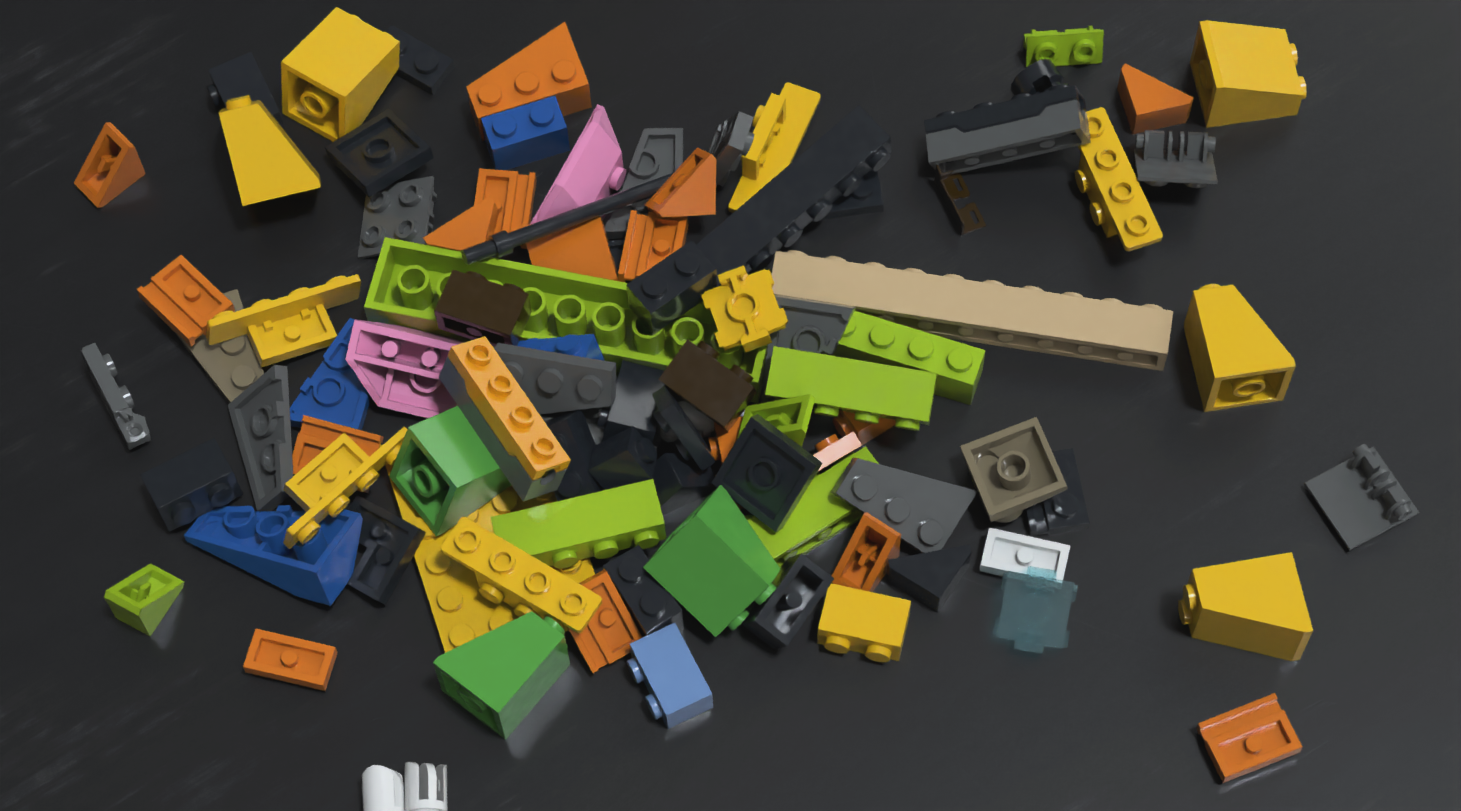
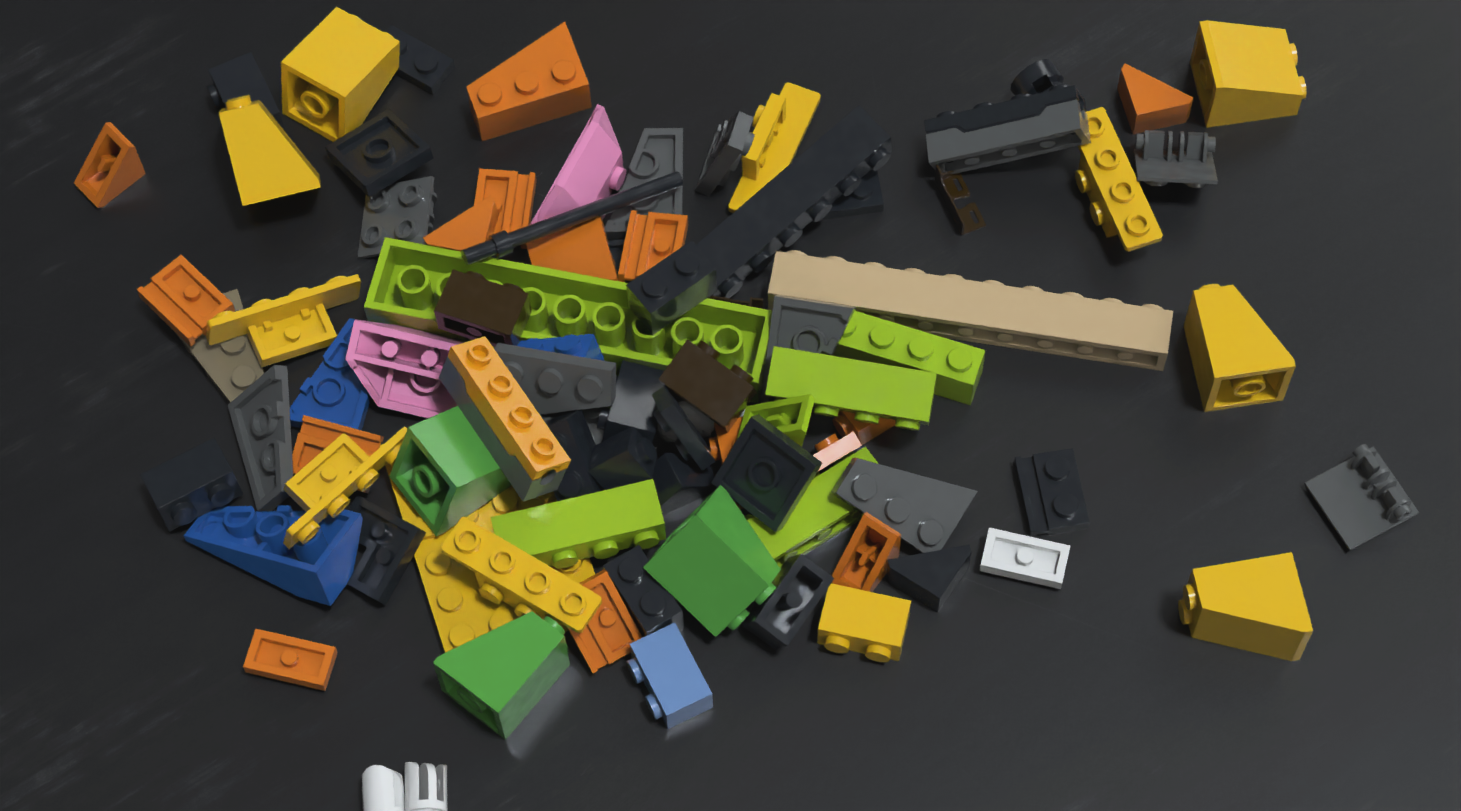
dark grey hinge [81,342,151,450] -> none
lime slope [104,563,185,637] -> none
blue brick [481,96,570,170] -> none
orange slope [645,147,716,217] -> none
yellow piece [701,265,788,353] -> none
dark tan slope [960,417,1068,523] -> none
clear light blue piece [993,566,1078,654] -> none
lime hinge [1023,25,1104,67] -> none
orange plate [1196,693,1303,783] -> none

